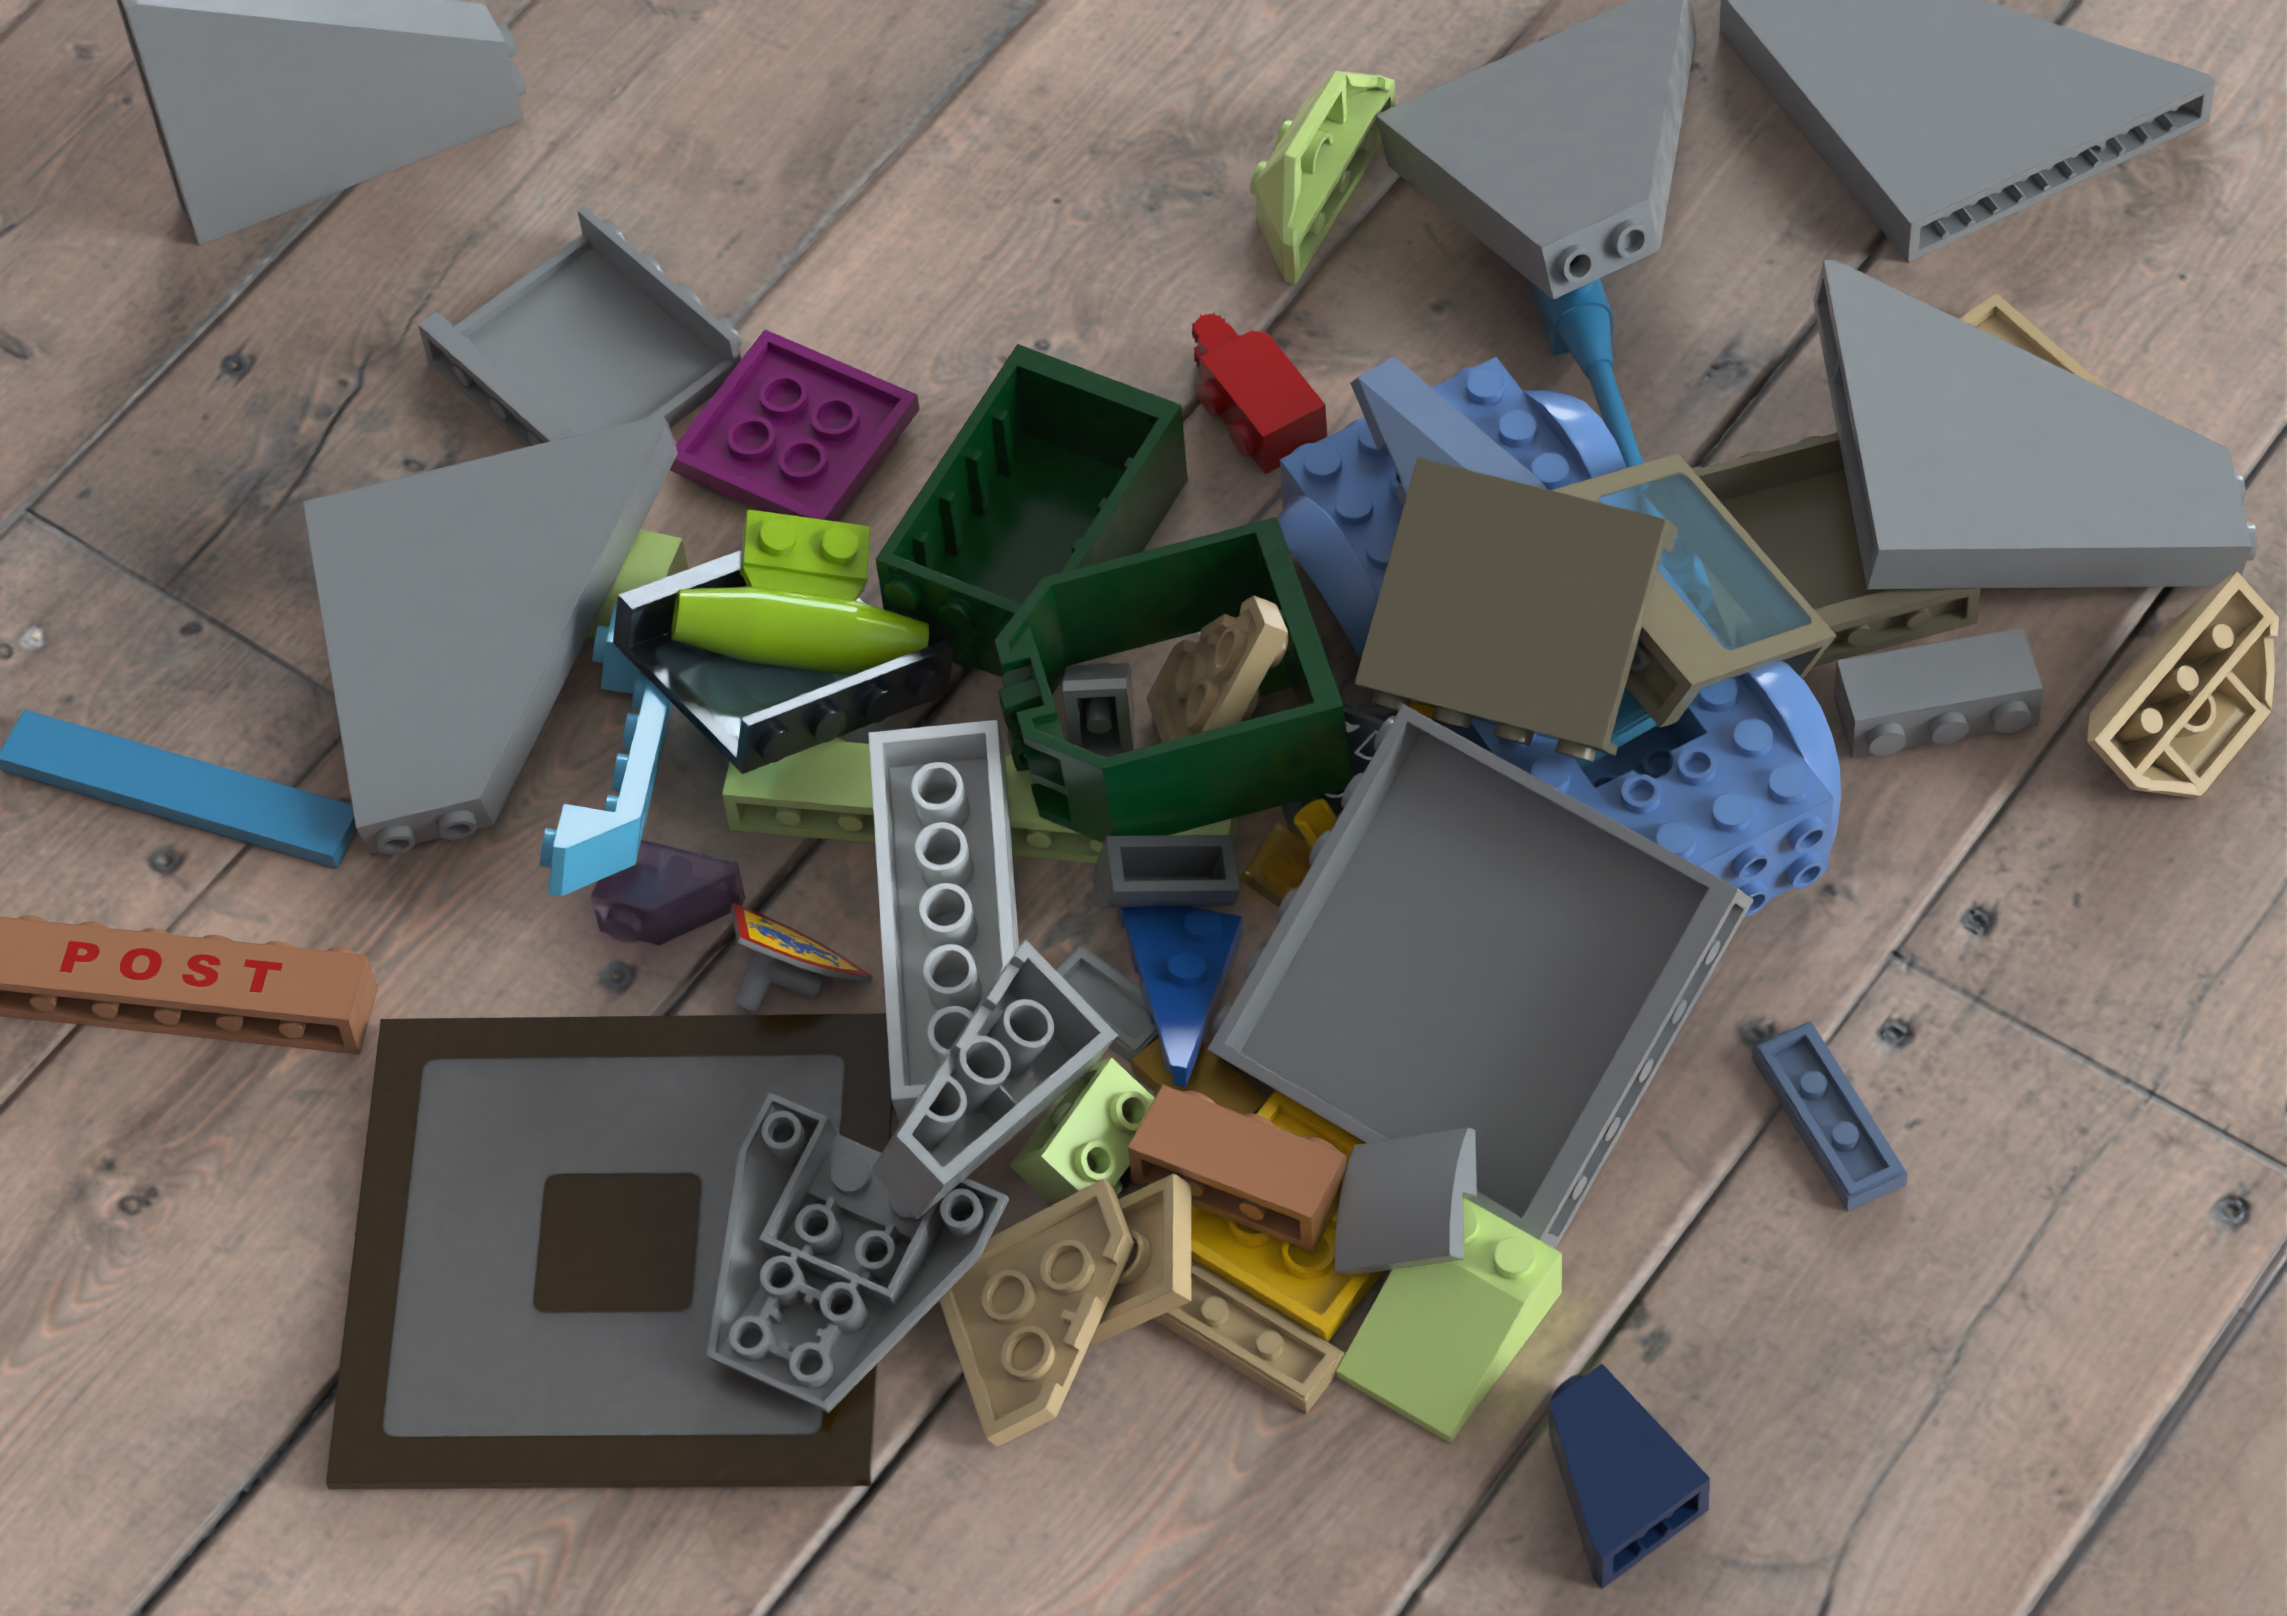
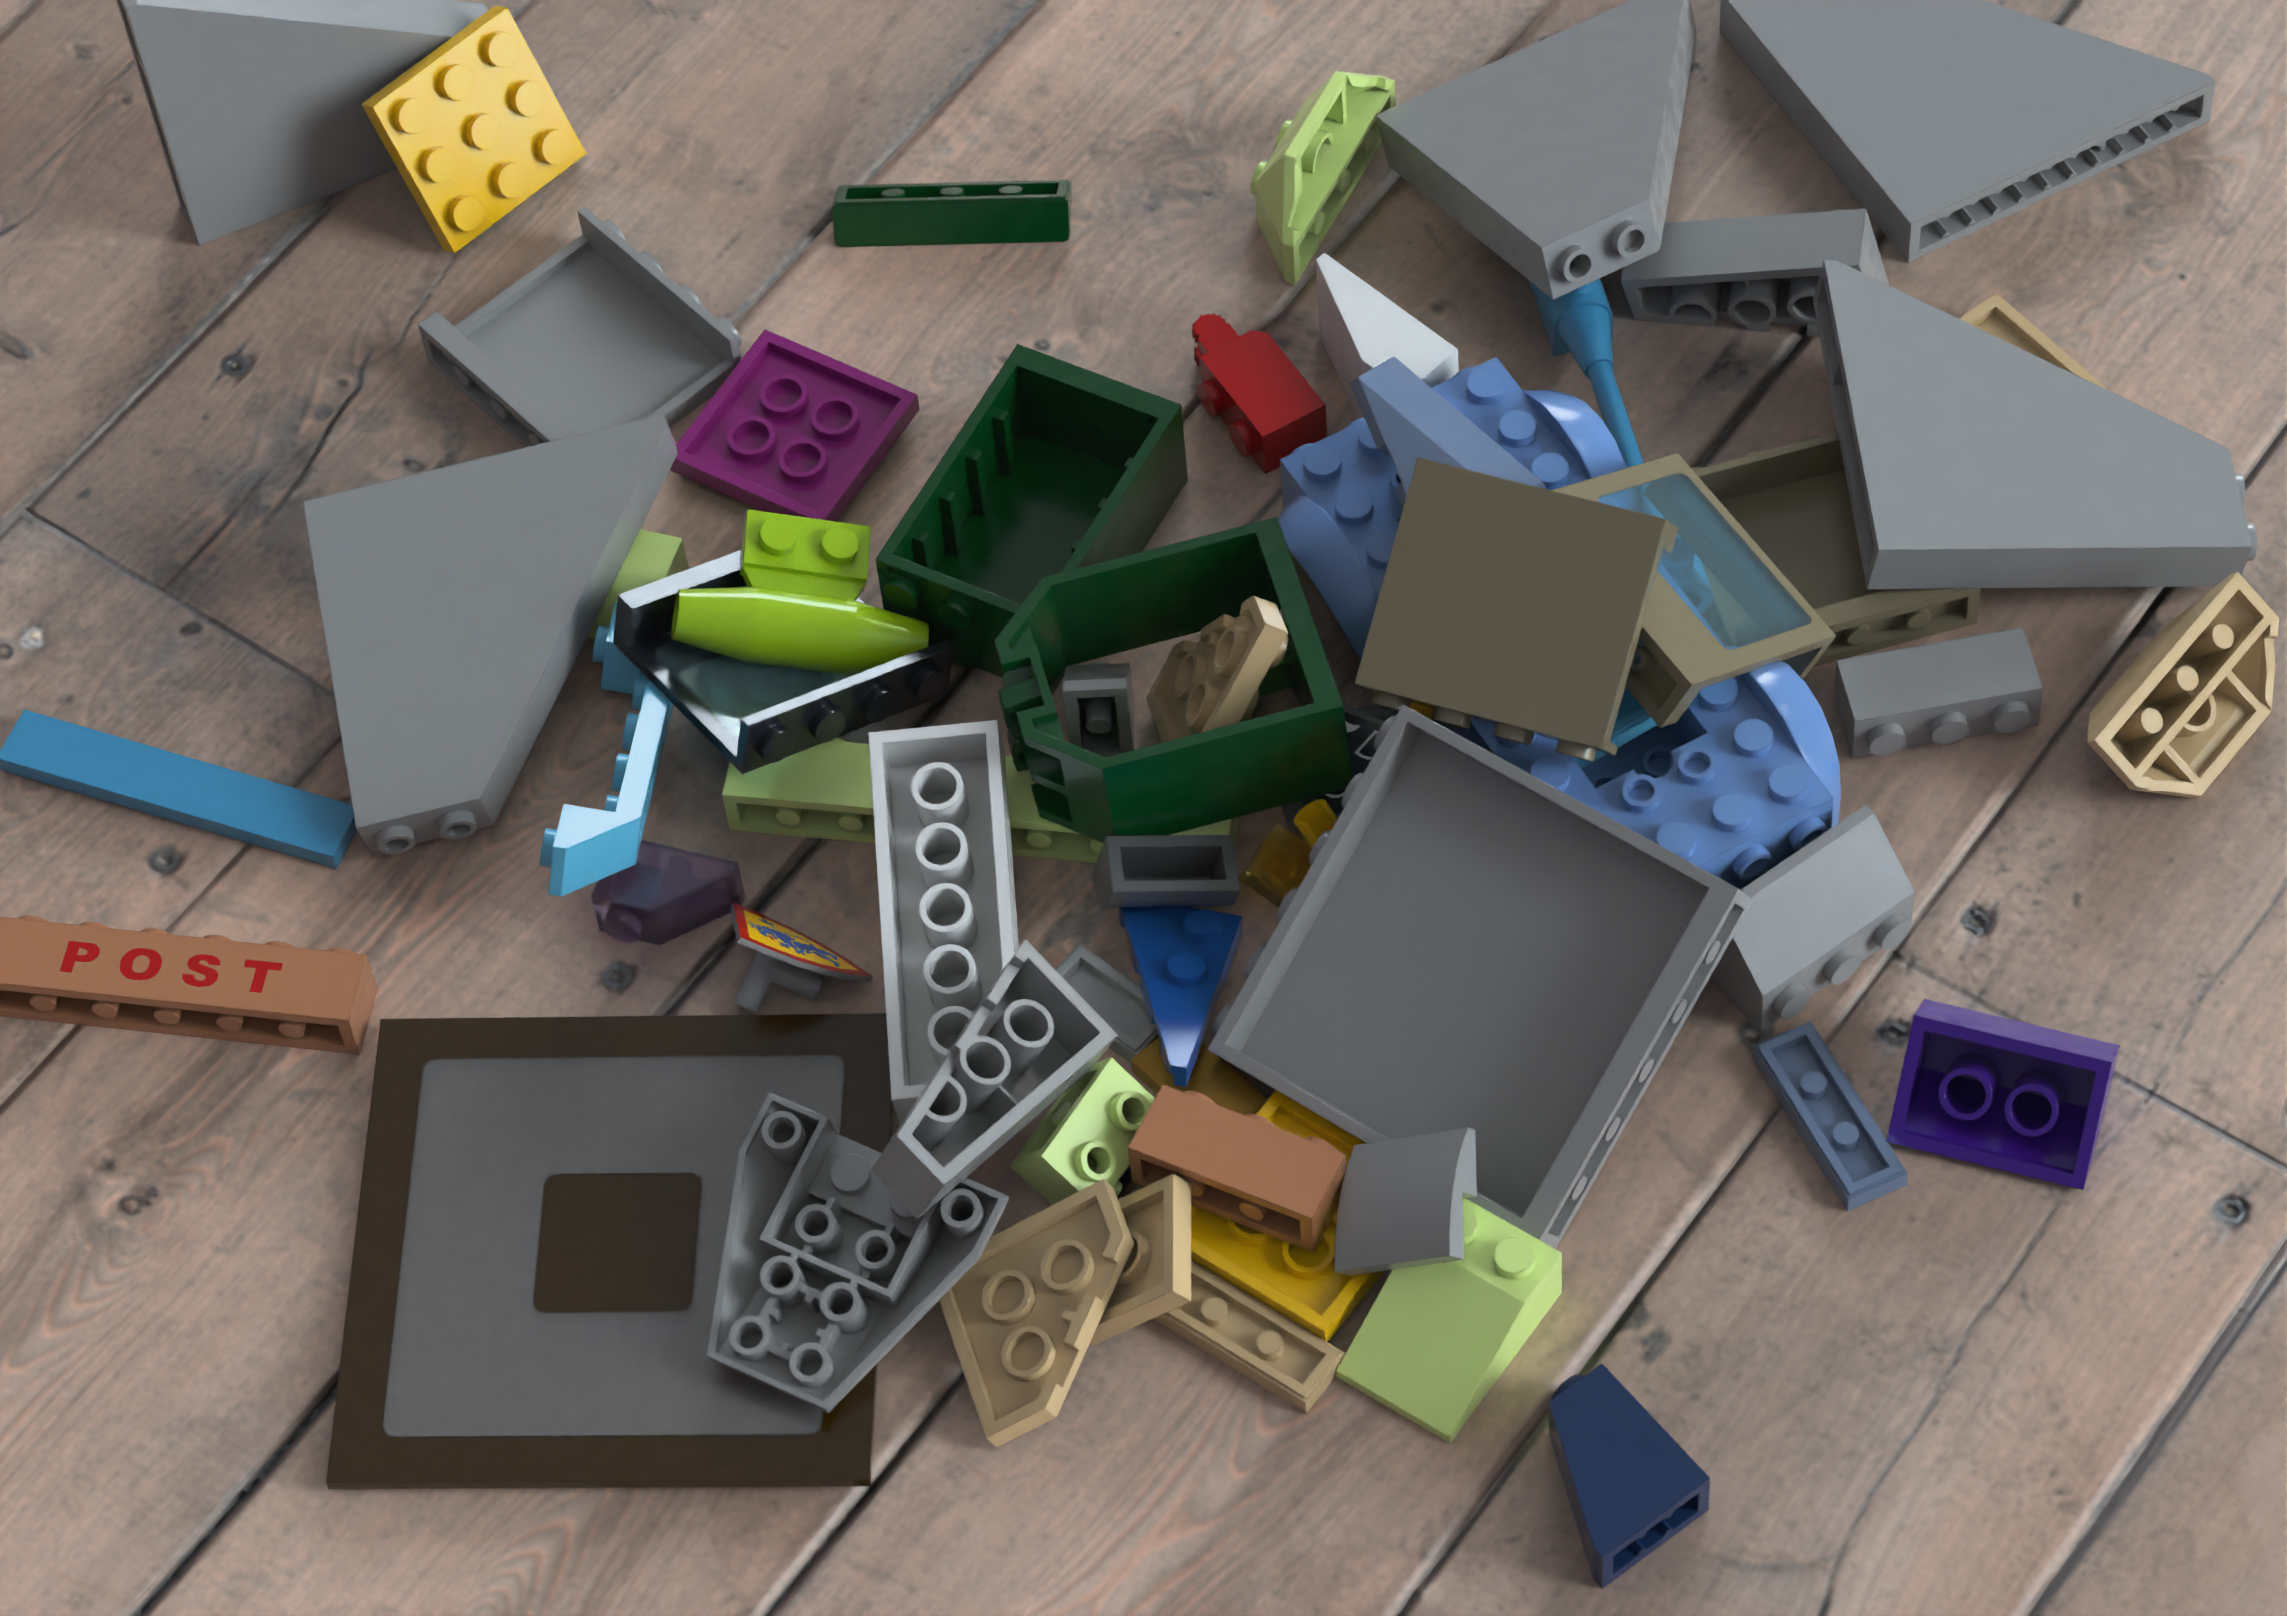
none -> yellow plate [361,5,586,253]
none -> dark green slope [832,180,1072,247]
none -> white slope [1316,253,1458,419]
none -> light grey wedge [1621,209,1890,337]
none -> light grey slope [1710,805,1915,1031]
none -> dark purple slope [1887,999,2120,1190]

